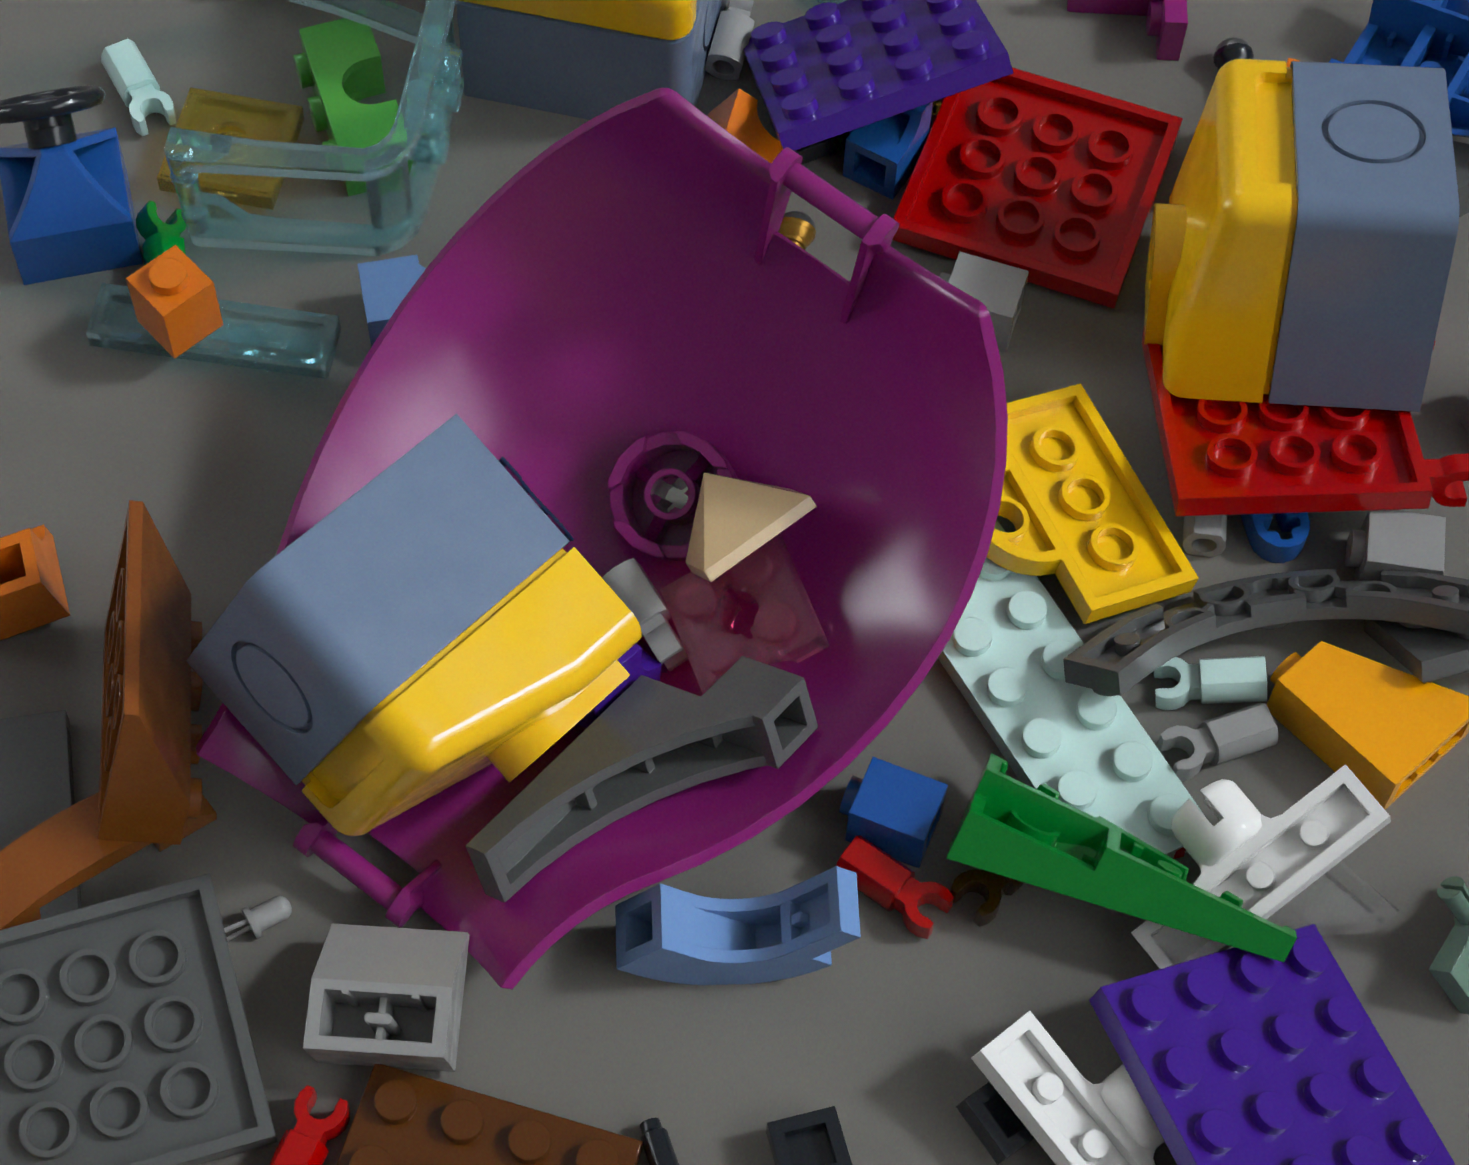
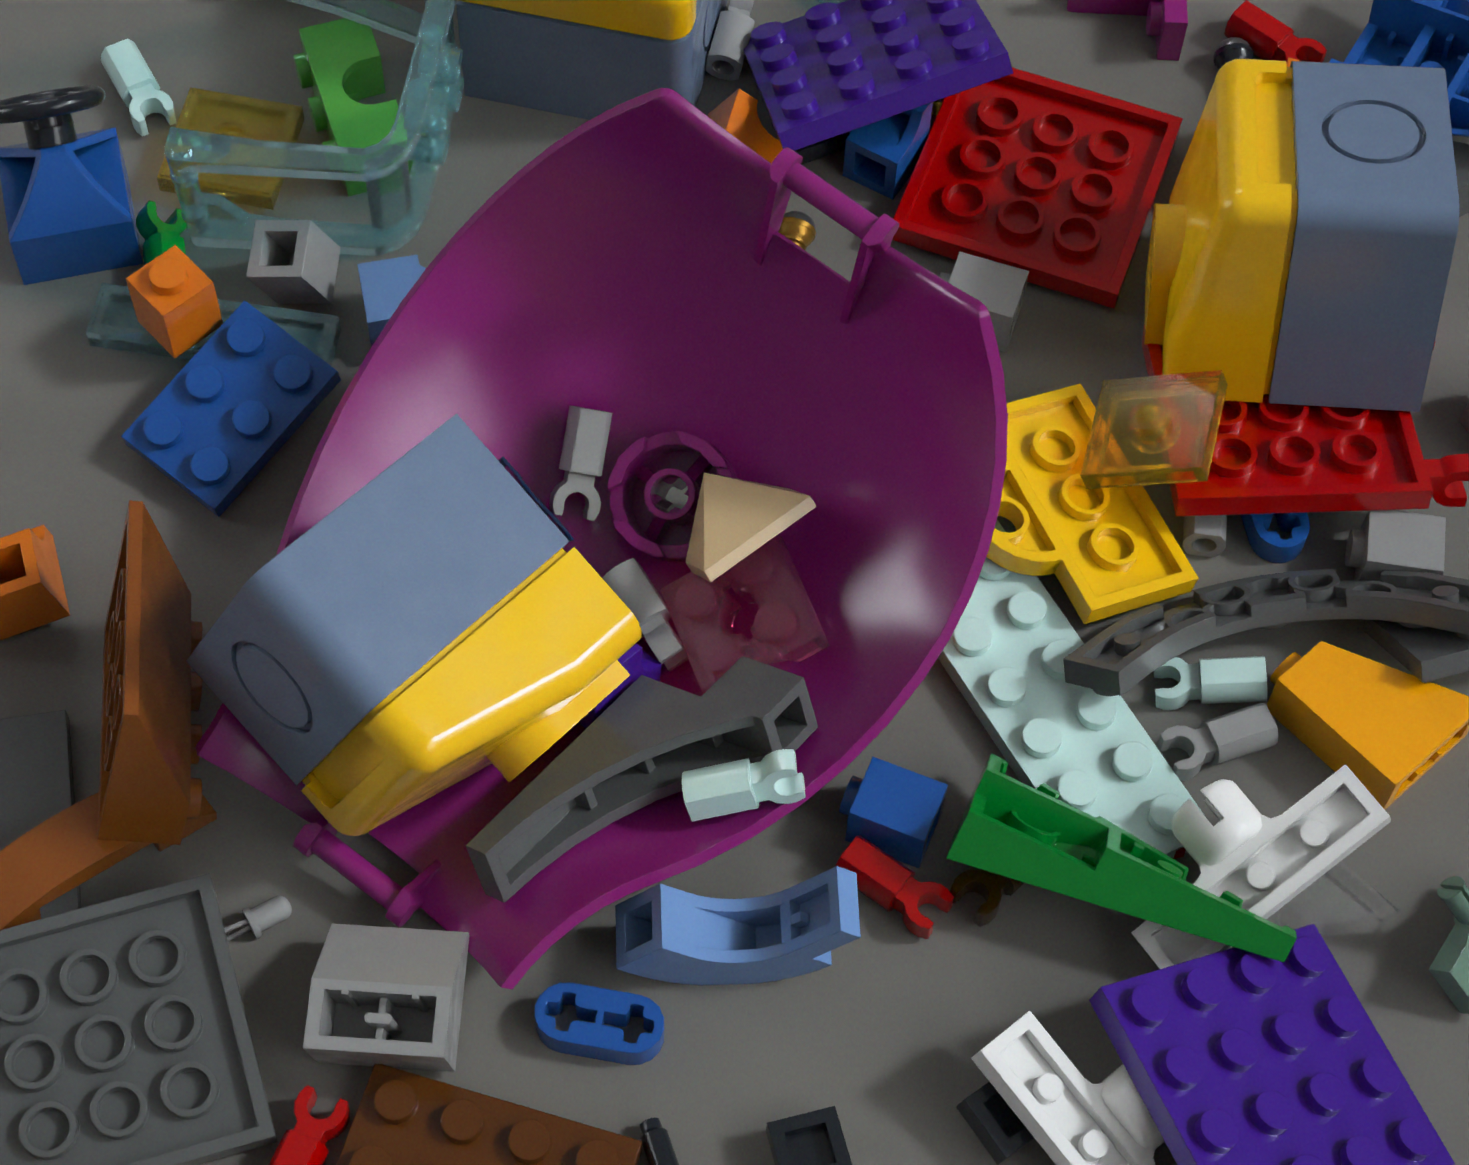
none -> blue plate [121,300,341,517]
none -> light grey brick [246,220,341,304]
none -> blue beam [535,983,664,1065]
none -> light grey bar [549,405,613,521]
none -> light aqua bar [681,749,806,822]
none -> clear yellow plate [1080,370,1228,489]
none -> red bar [1224,0,1327,63]

